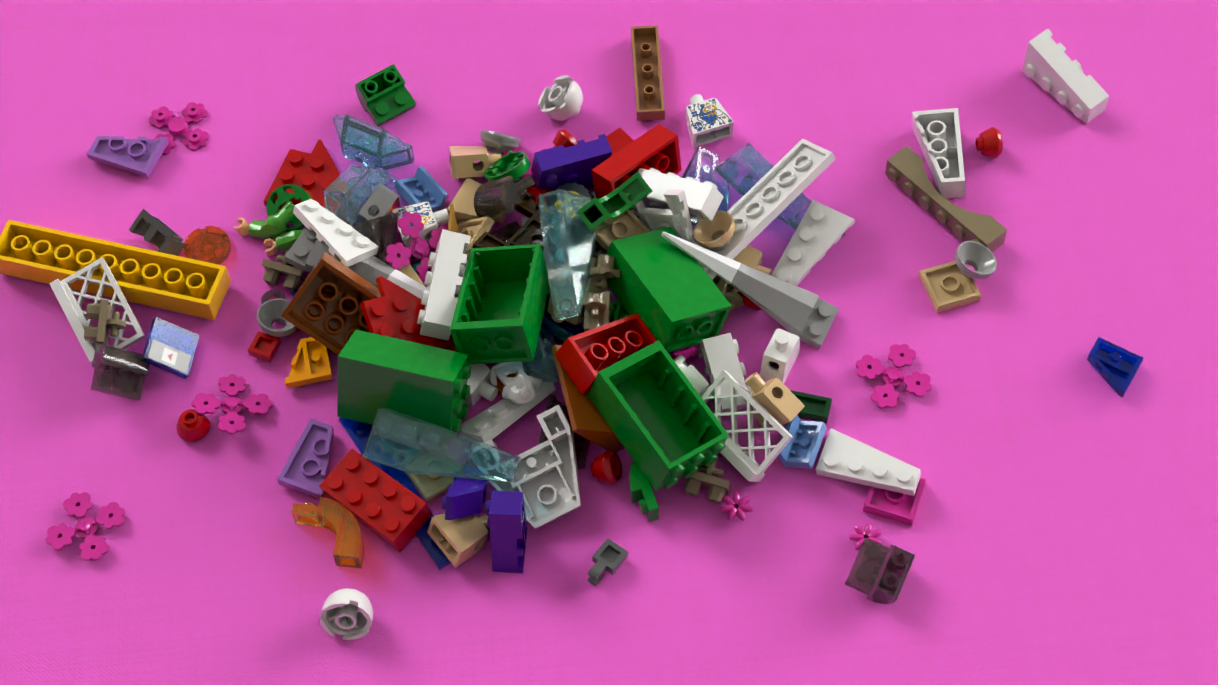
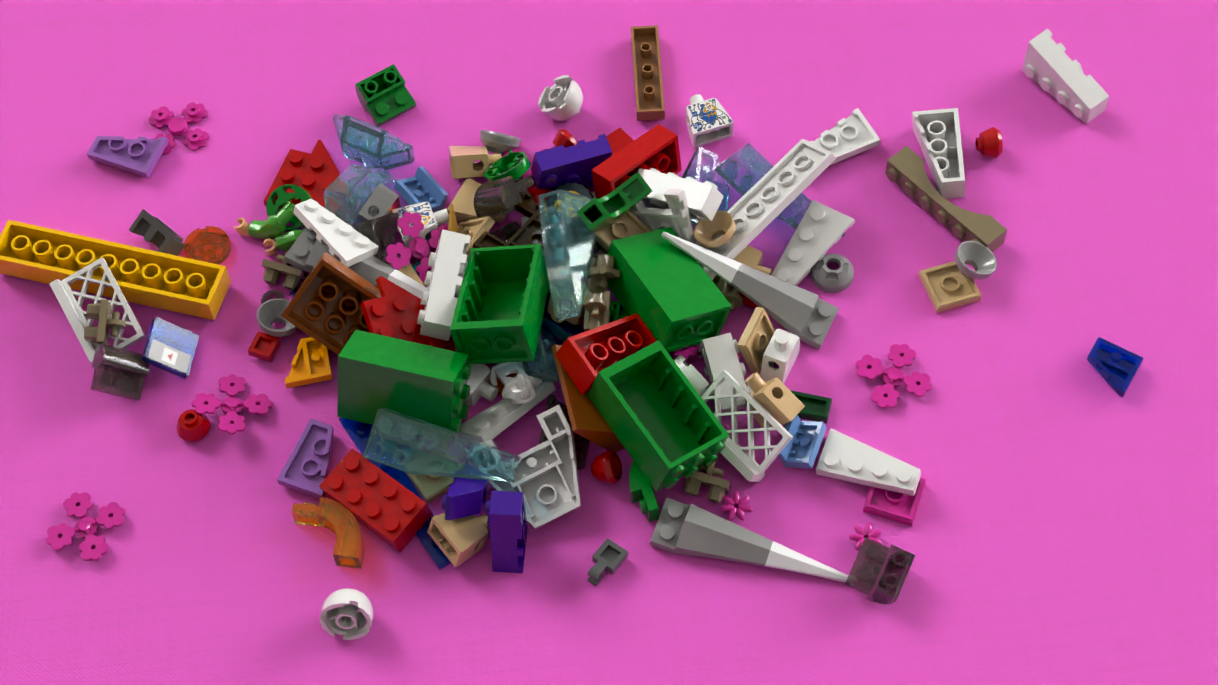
none -> light grey plate [649,497,856,584]
none -> tan tile [737,307,775,376]
none -> white wing [810,108,880,166]
none -> light grey piece [811,253,854,293]

